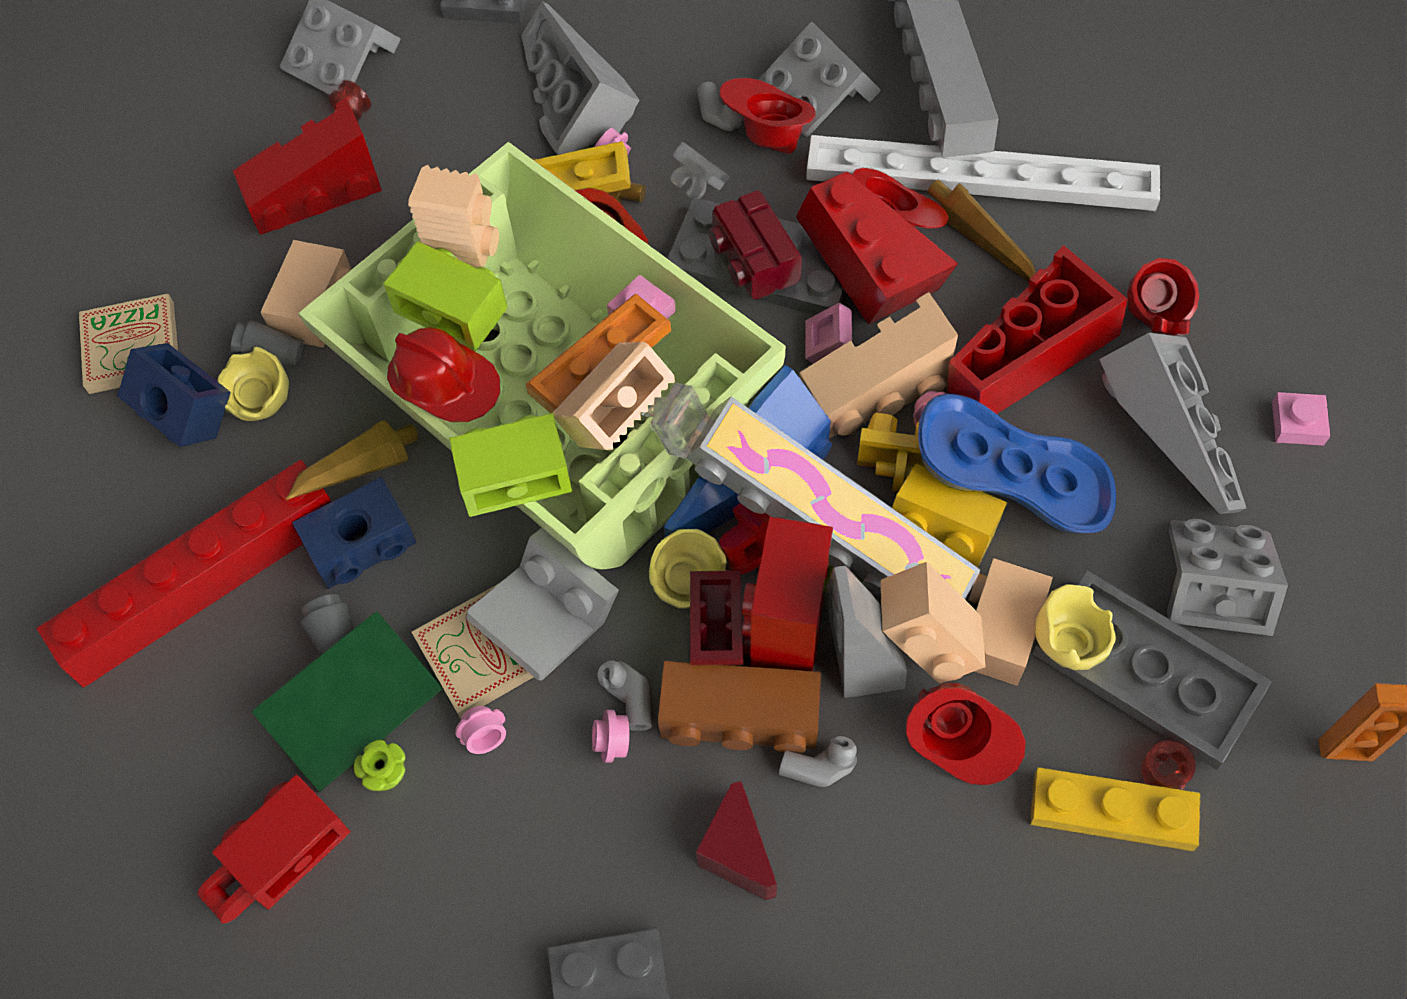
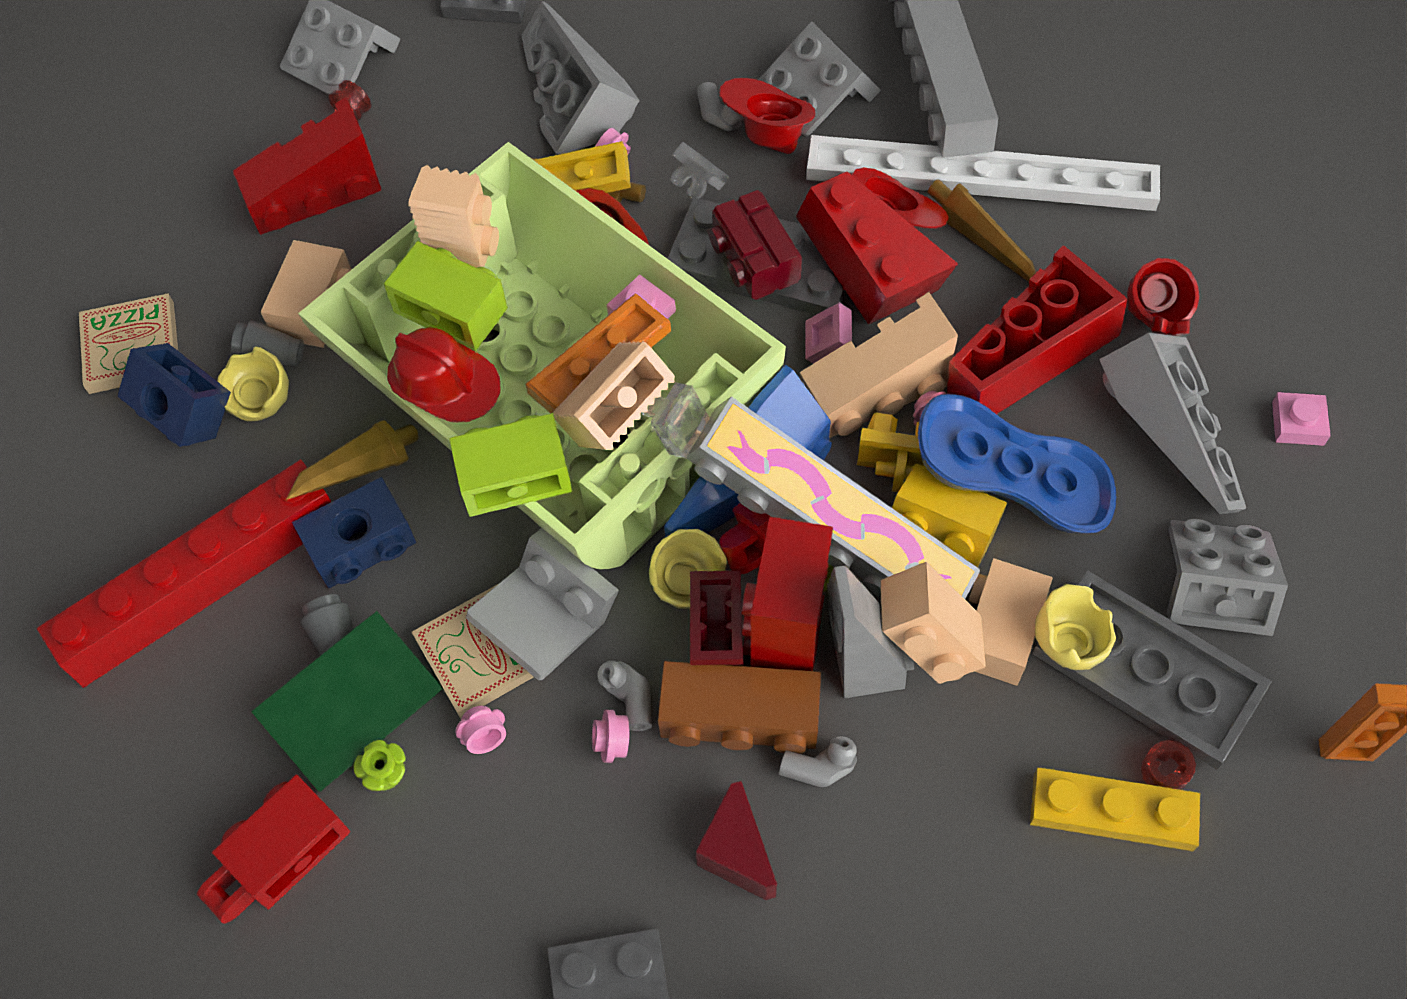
red piece [906,683,1026,785] -> none

